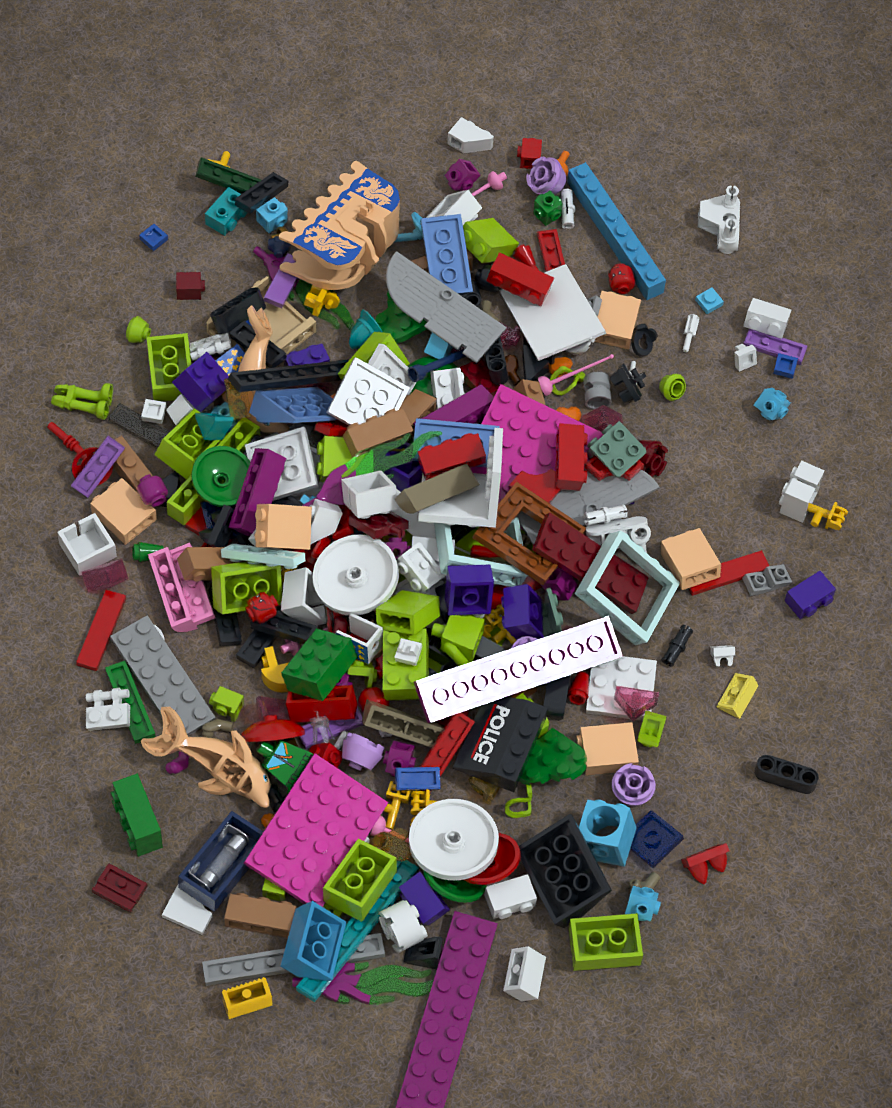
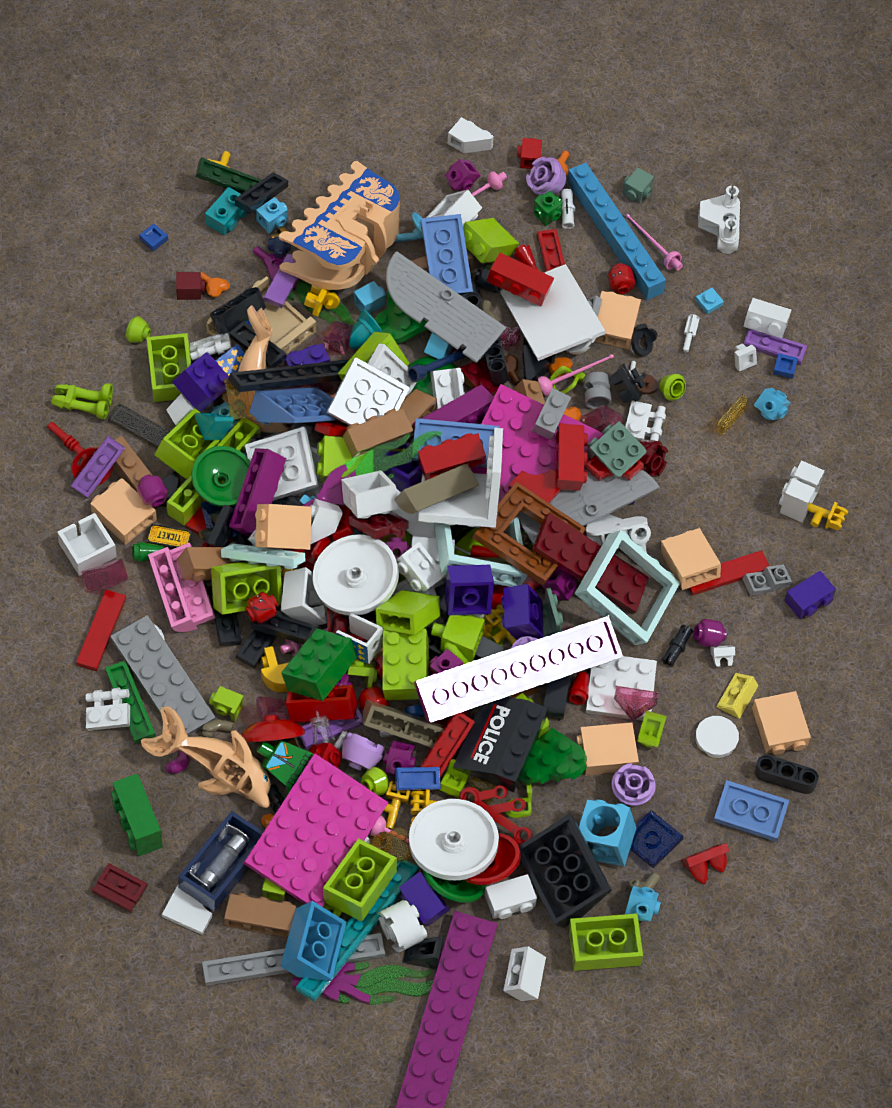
white tile [141,399,166,424] -> none
yellow brick [222,977,272,1019] -> none
white tile [394,638,422,666] -> none
white pin [583,504,627,526] -> none
none -> tile [146,524,192,550]
none -> orange rock [201,272,230,297]
none -> clear pink slope [324,321,353,355]
none -> medium azure brick [354,281,386,314]
none -> lime cone [360,767,389,796]
none -> blue plate [405,705,425,717]
none -> magenta brick [429,649,463,676]
none -> lime bracket [440,759,469,798]
none -> red plant [459,785,533,845]
none -> light grey brick [532,388,571,440]
none -> sand green brick [623,167,654,203]
none -> bright pink sword [626,214,683,270]
none -> white plate [626,400,666,441]
none -> reddish brown piece [637,374,657,395]
none -> magenta head [693,619,727,647]
none -> white tile [695,716,739,758]
none -> medium blue plate [713,780,789,842]
none -> clear yellow tile [716,394,748,435]
none -> light nougat brick [752,691,811,755]

